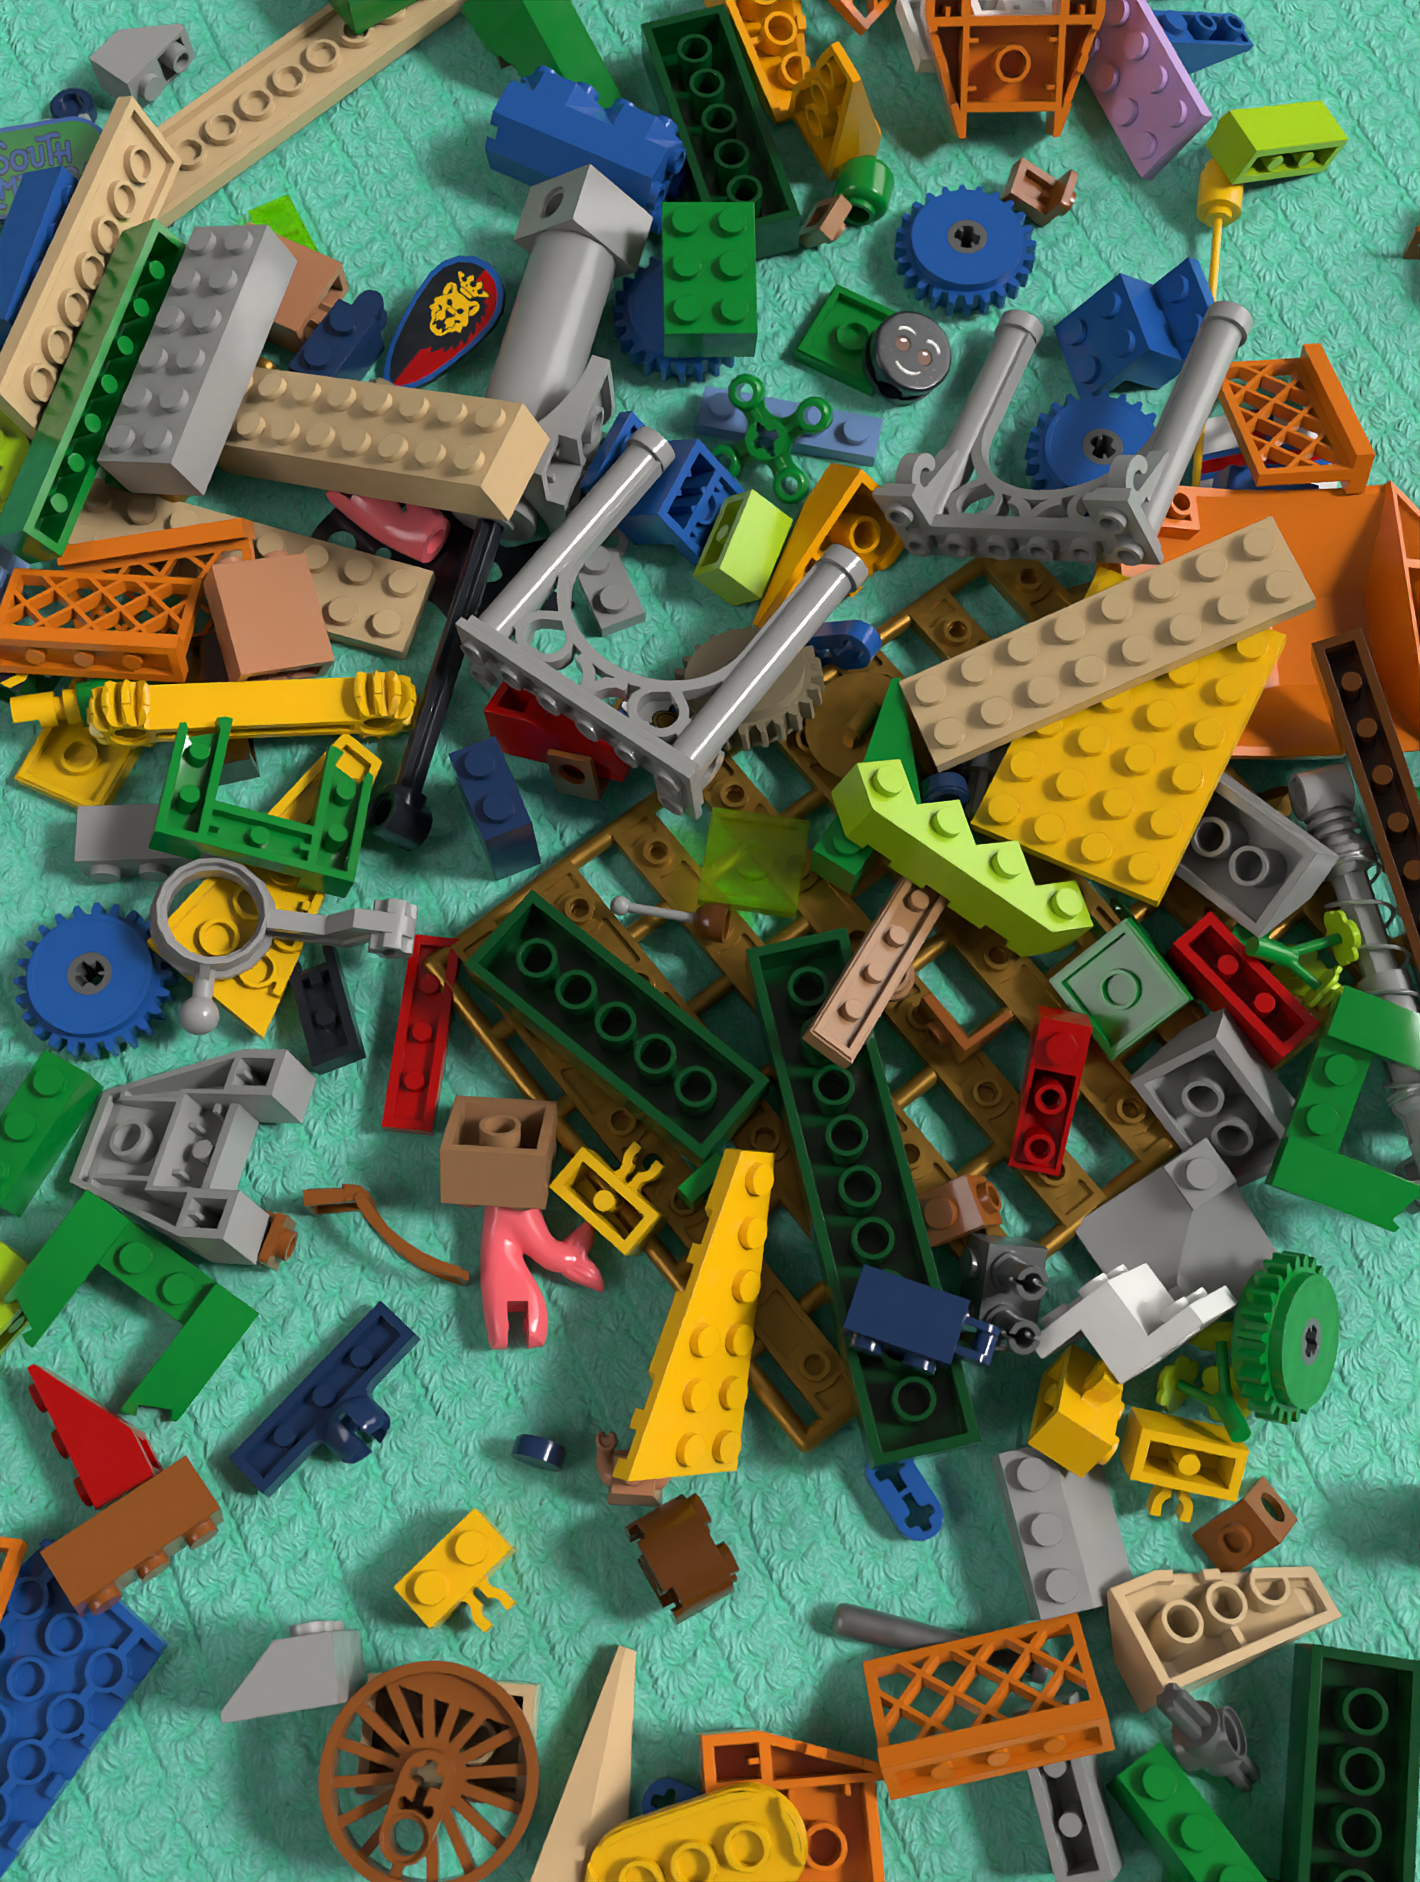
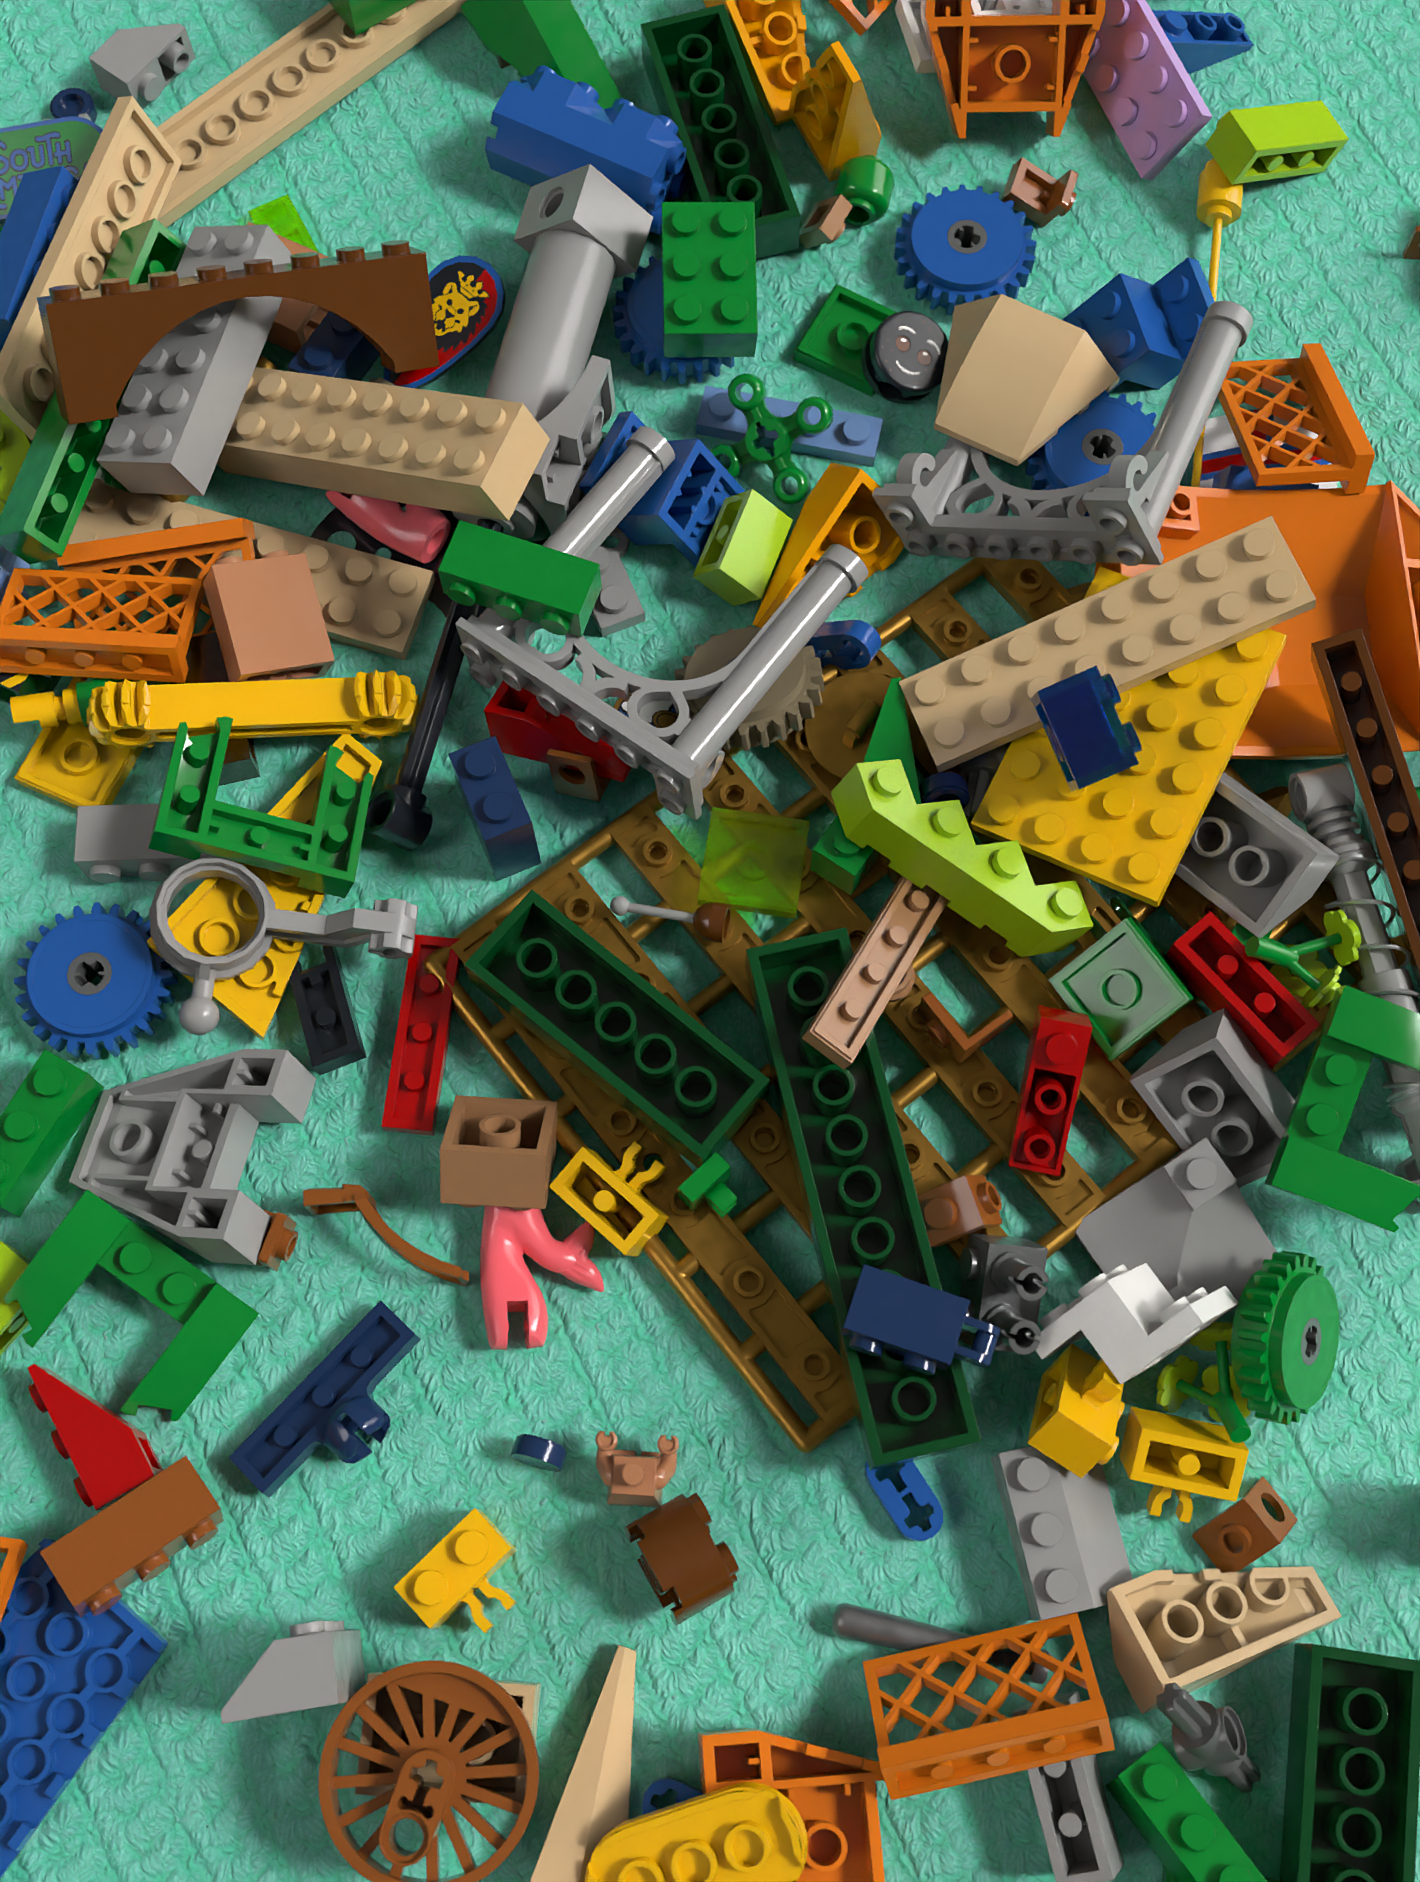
yellow wing [612,1148,776,1481] -> none
none -> reddish brown arch [37,240,439,425]
none -> green brick [438,520,602,637]
none -> tan wedge [934,294,1120,466]
none -> clear blue brick [1031,665,1142,792]

